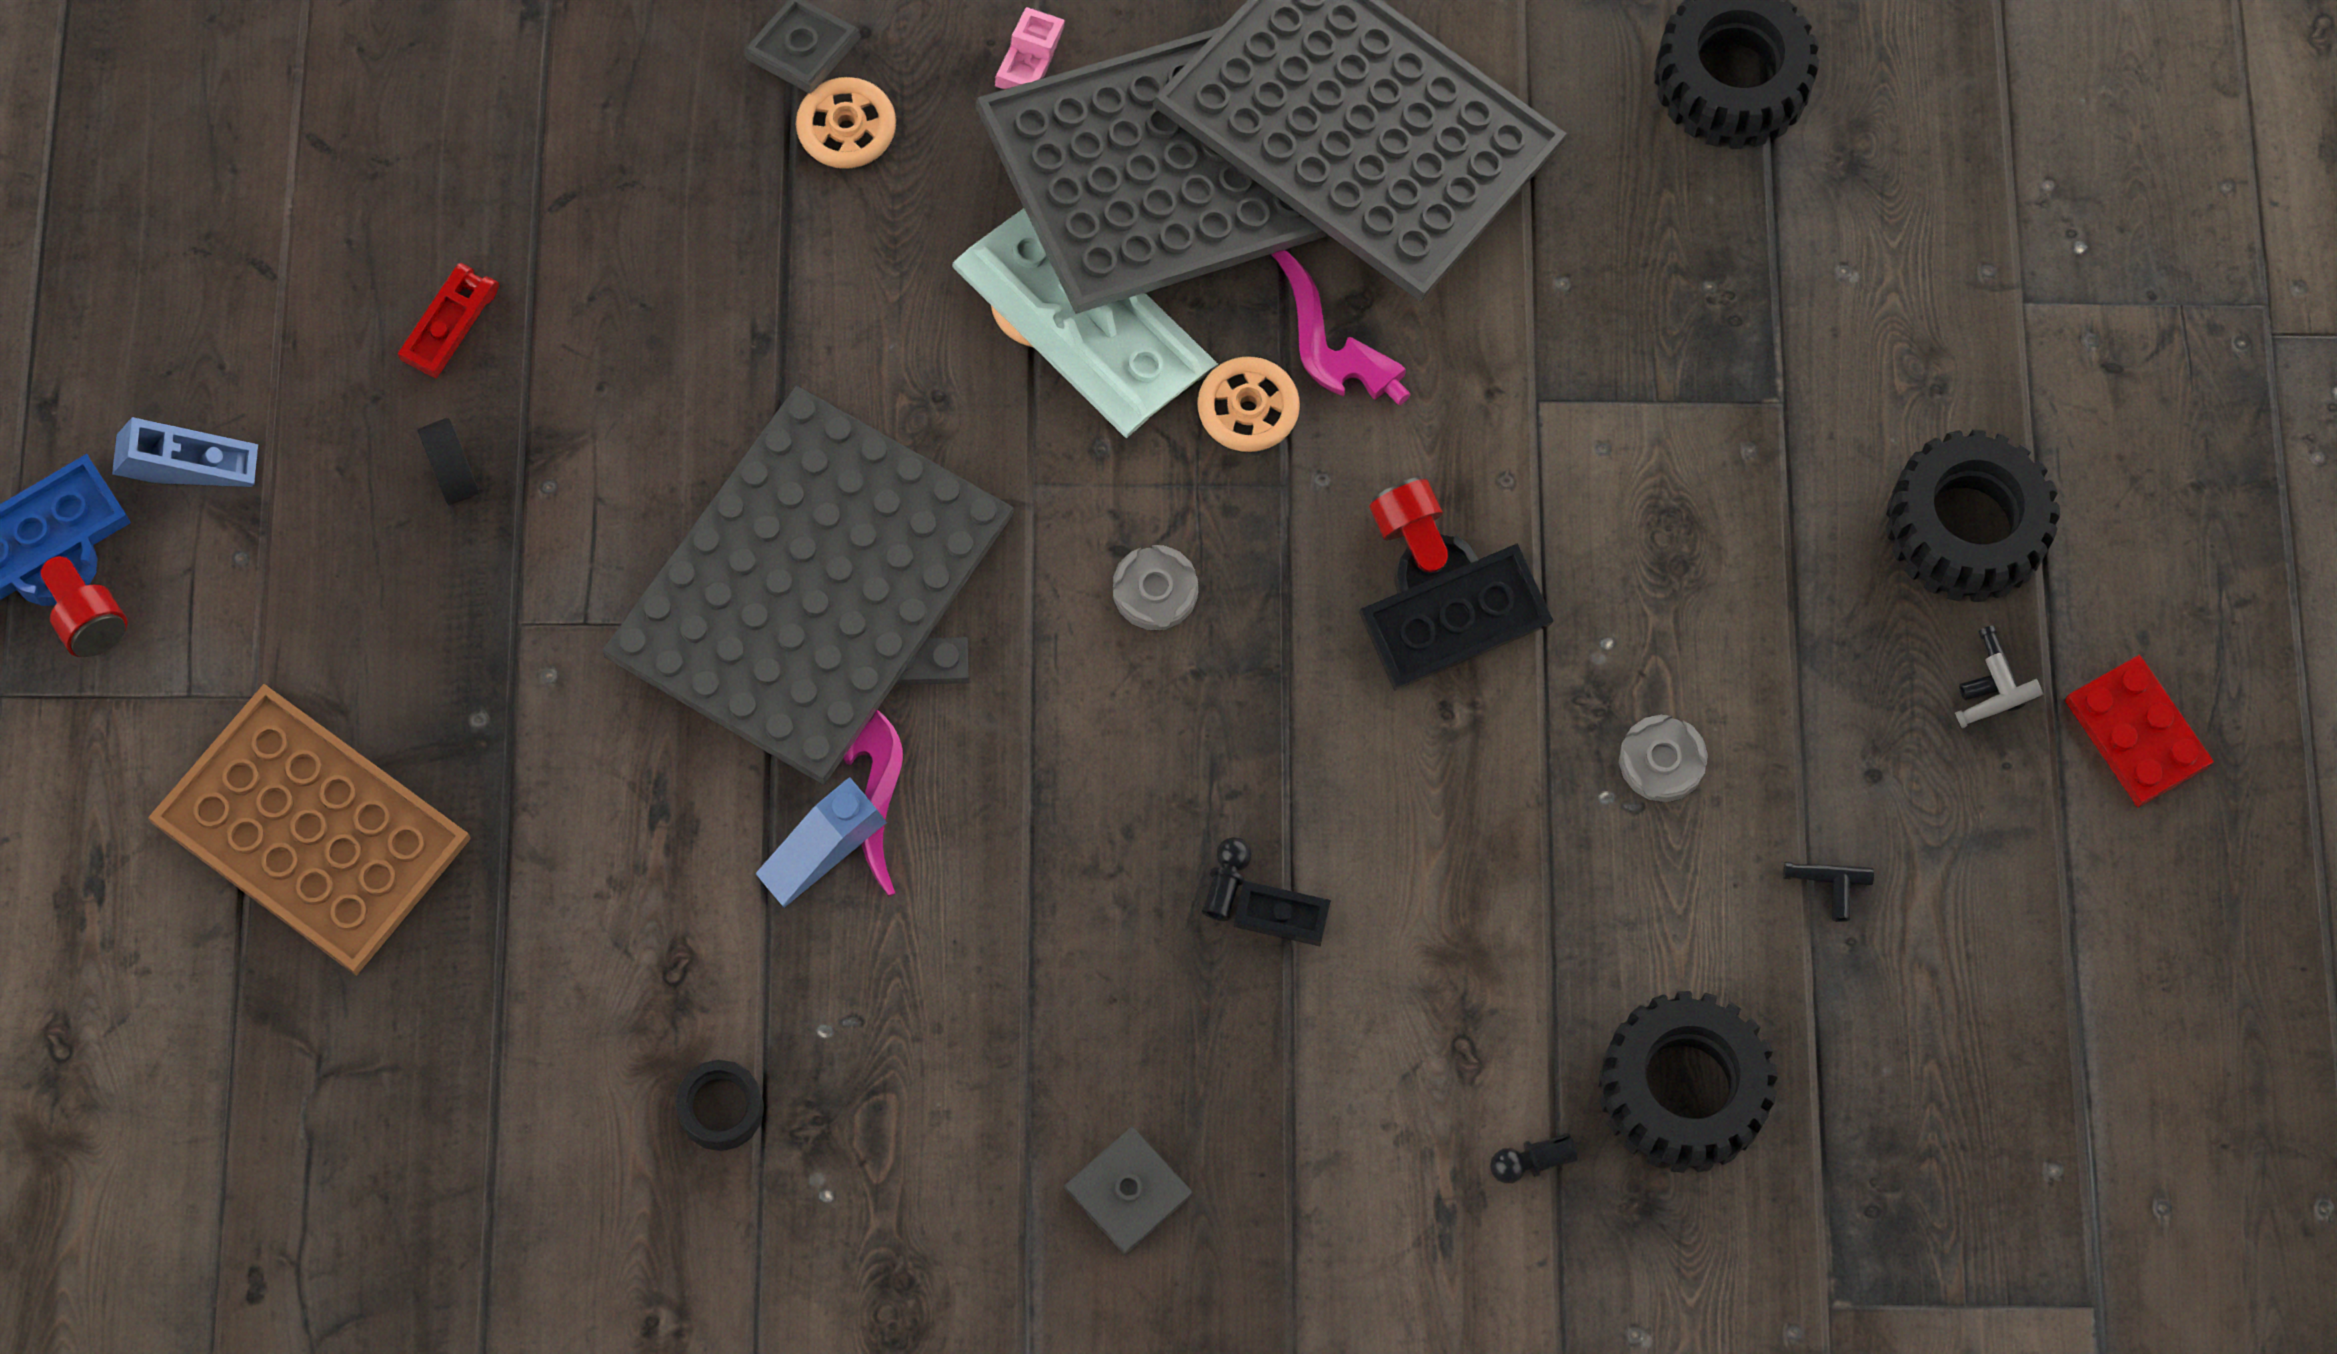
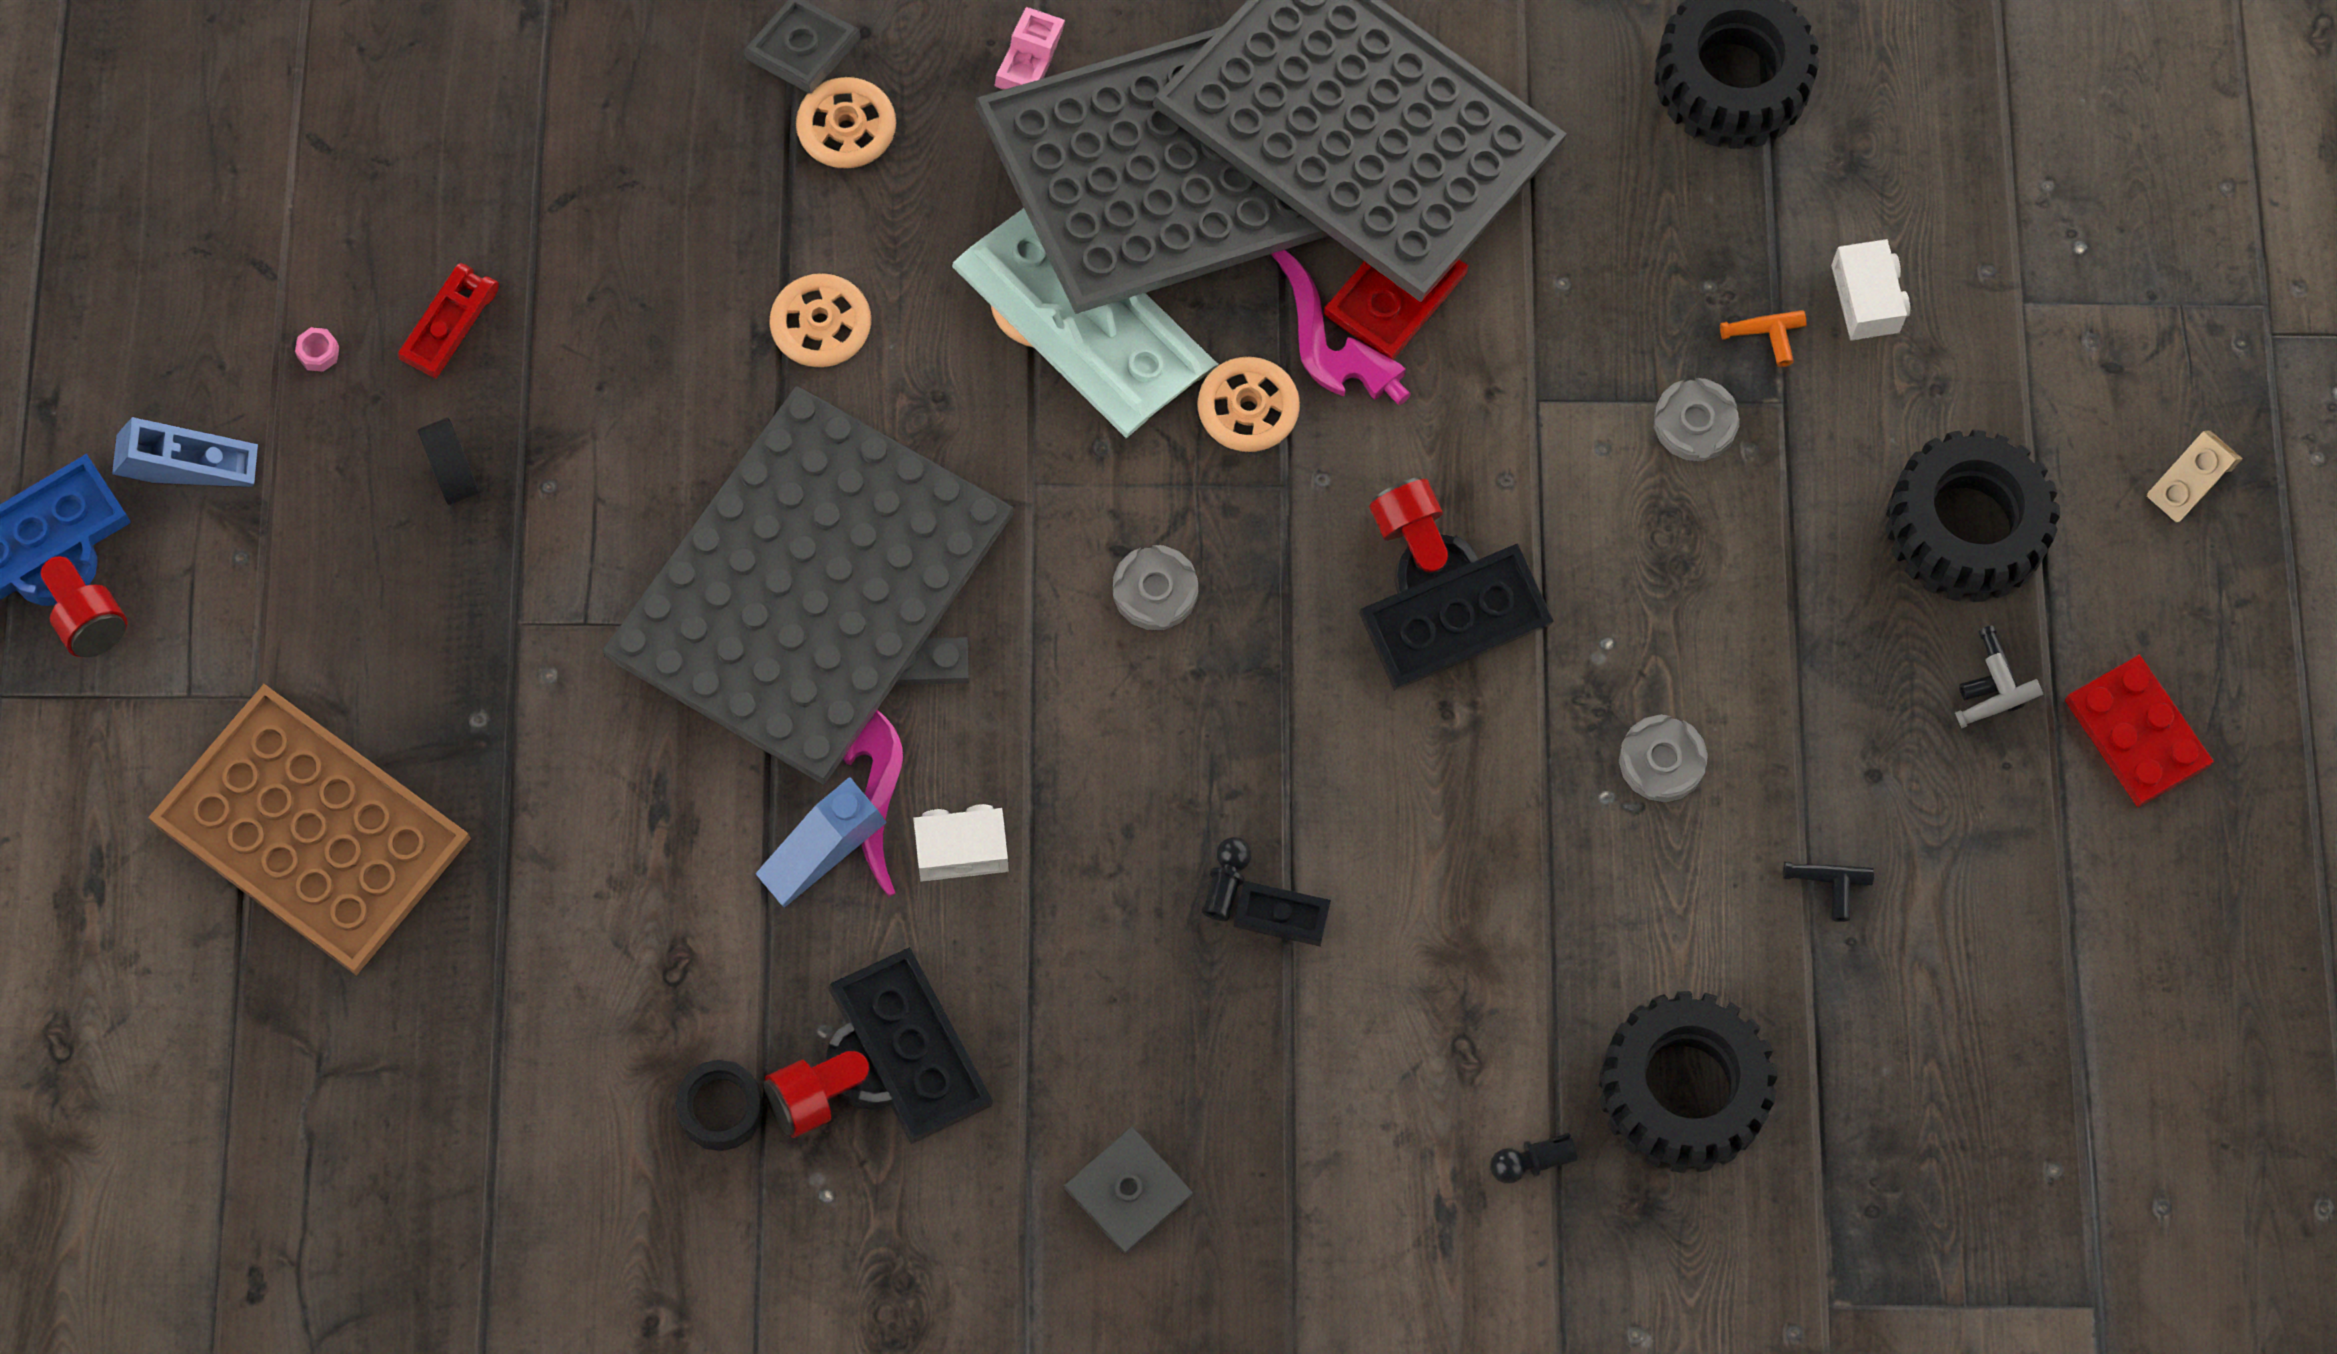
none -> bright pink tile [295,327,339,372]
none -> black plate [763,947,993,1144]
none -> light nougat plate [770,274,871,367]
none -> white brick [914,804,1009,882]
none -> red plate [1324,259,1469,360]
none -> light grey tile [1654,378,1739,461]
none -> orange piece [1720,310,1807,367]
none -> white brick [1831,239,1910,340]
none -> tan bracket [2147,431,2243,522]

